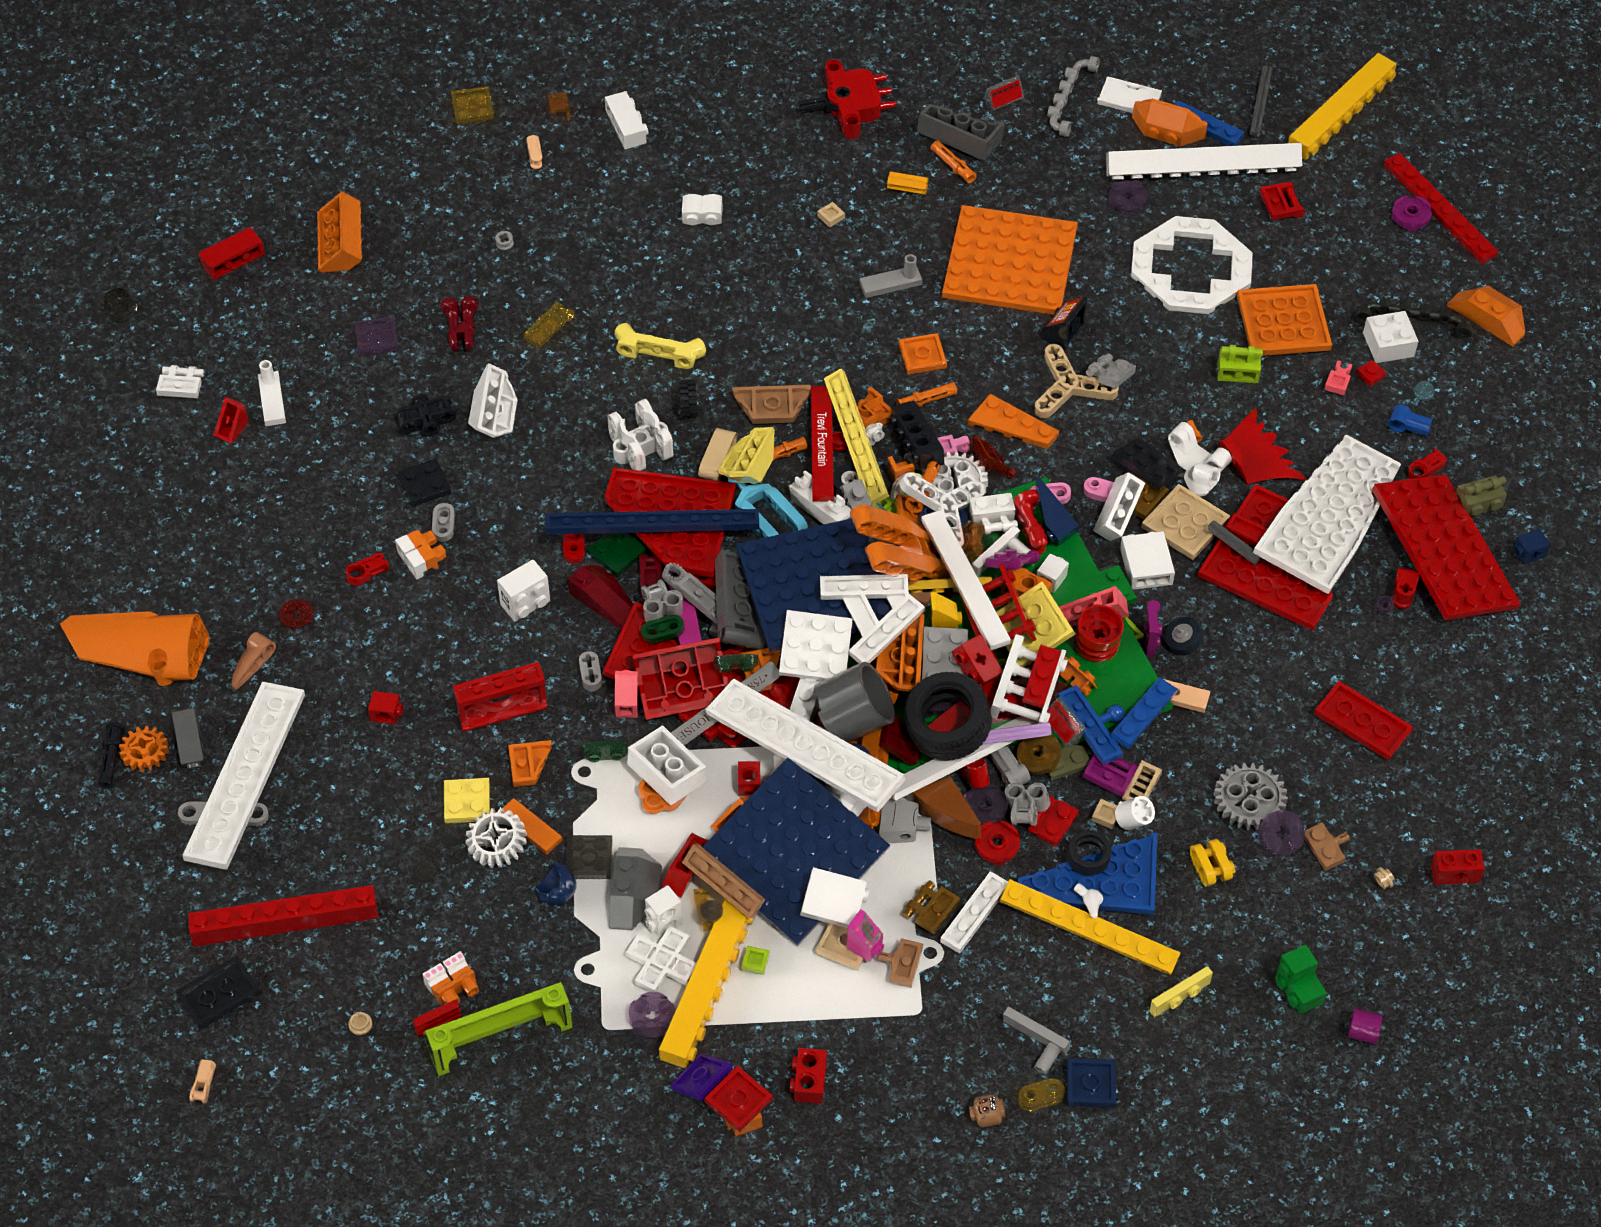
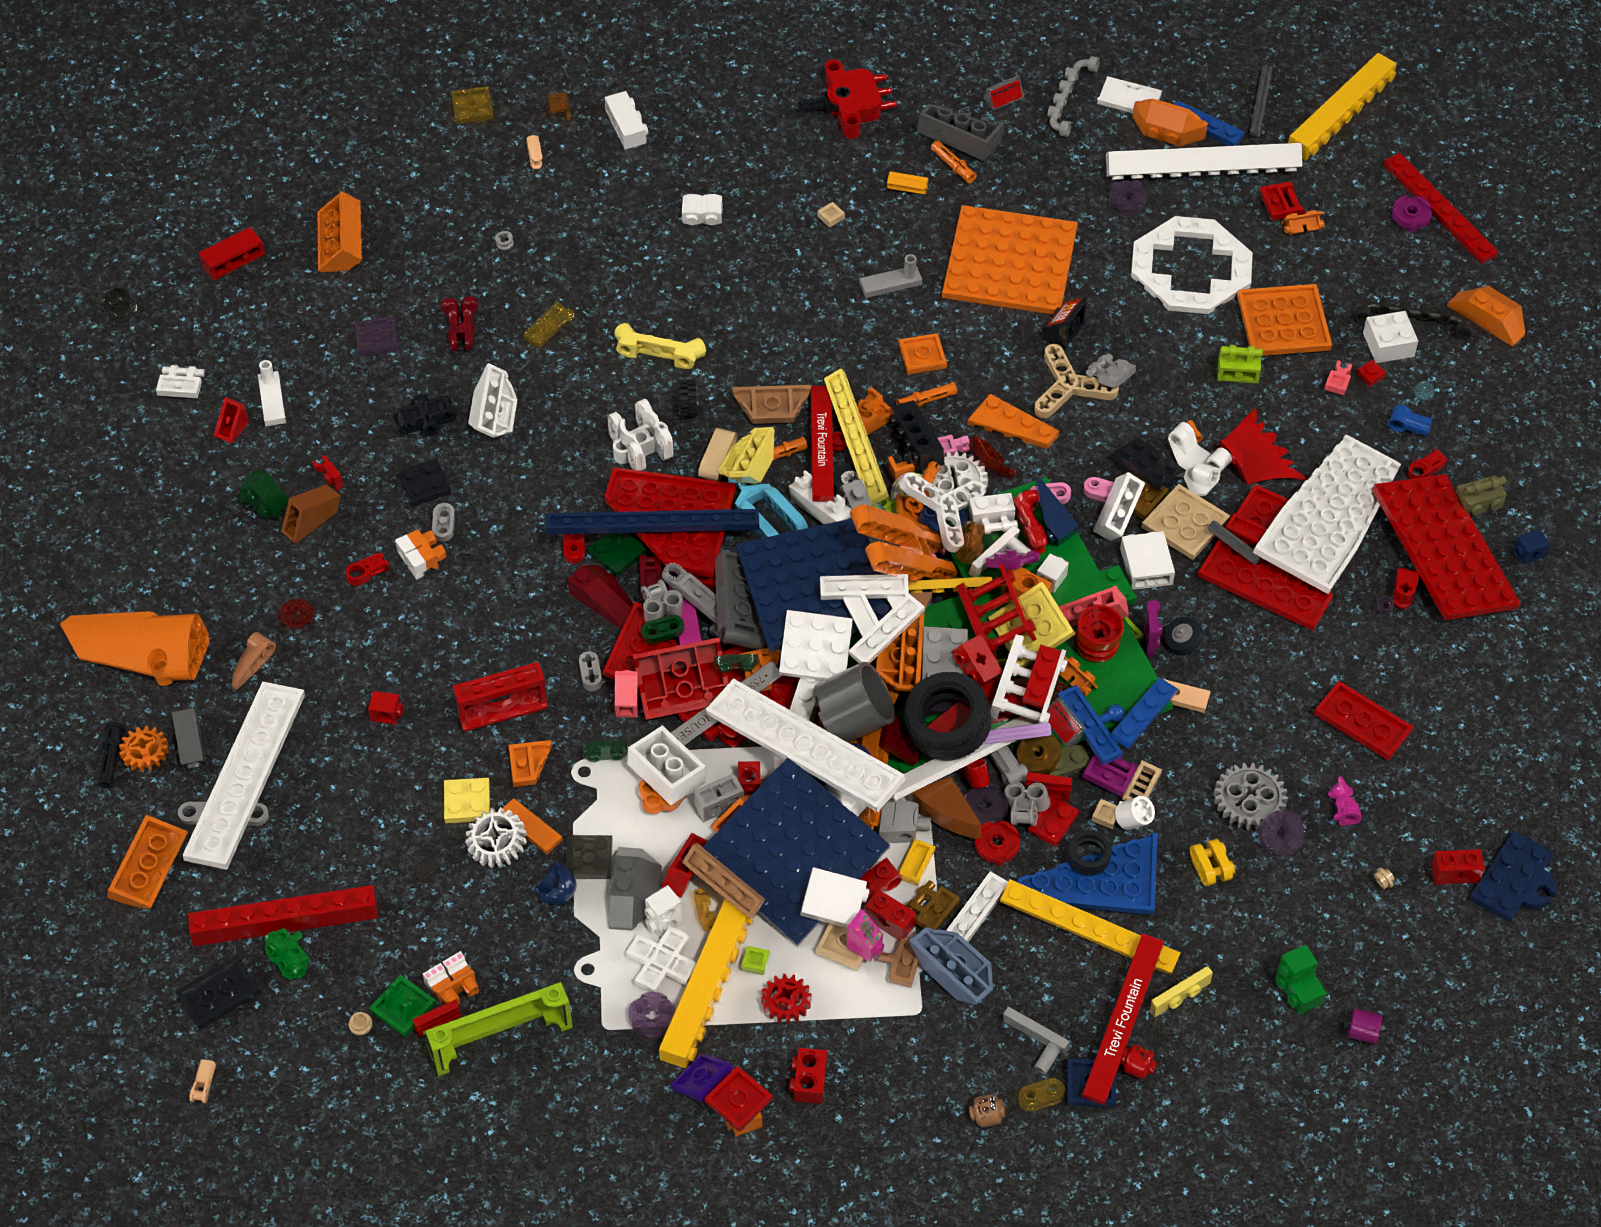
white brick [497,560,550,622] -> none
clear smoke plate [700,900,723,923] -> none
white plate [865,422,885,446] -> none
white tile [921,510,1011,650] -> none
yellow slope [930,592,962,629] -> none
white animal [1074,883,1103,918] -> none
medium nougat plate [1302,822,1350,871] -> none
none -> orange slope [107,815,188,909]
none -> dark green brick [238,470,289,518]
none -> green brick [264,928,310,980]
none -> dark orange slope [281,484,341,543]
none -> red plate [312,455,343,491]
none -> green plate [369,975,436,1038]
none -> light grey brick [693,774,744,822]
none -> red gear [761,974,812,1024]
none -> red plate [860,857,902,904]
none -> red brick [865,889,916,941]
none -> yellow tile [898,839,936,886]
none -> sand blue wedge [909,927,993,1005]
none -> red plate [1025,772,1072,802]
none -> red tile [1082,933,1164,1105]
none -> red head [1120,1044,1157,1079]
none -> orange hinge [1281,210,1324,235]
none -> dark pink animal [1328,776,1362,826]
none -> dark blue plate [1470,831,1556,923]

